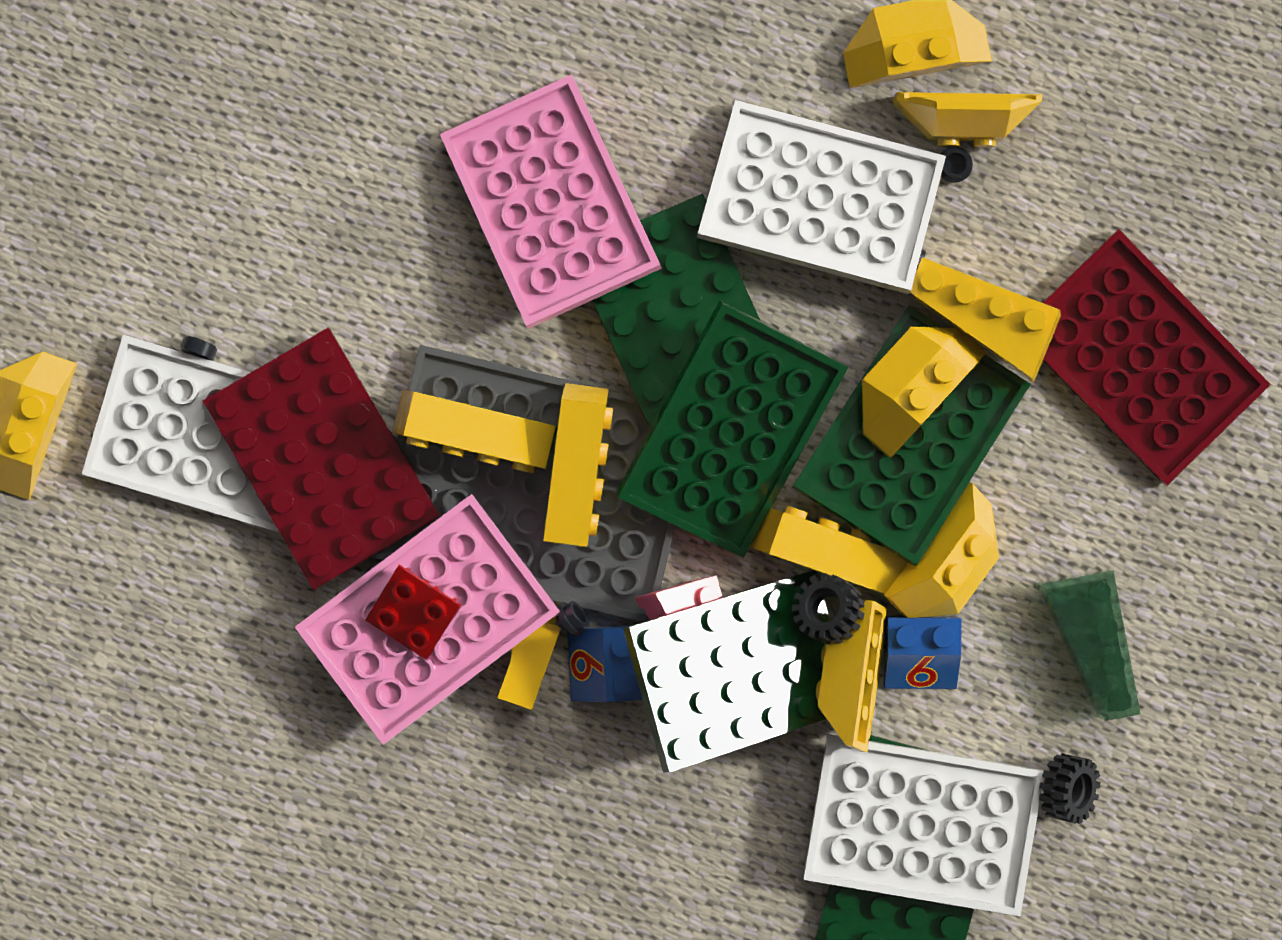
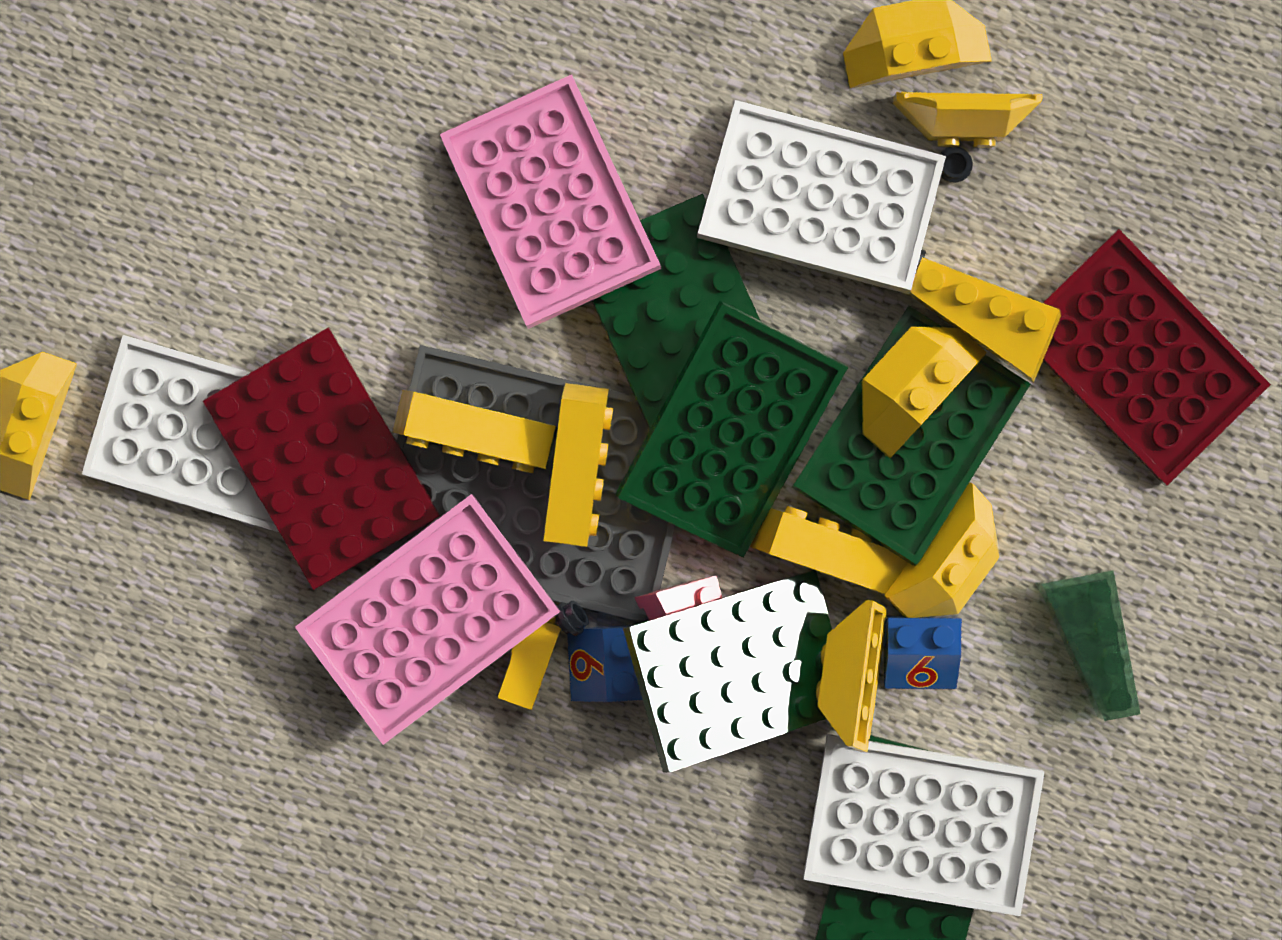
black tile [179,336,218,361] -> none
red hinge [365,564,462,661] -> none
black tyre [792,573,865,644] -> none
black tyre [1039,753,1101,824] -> none

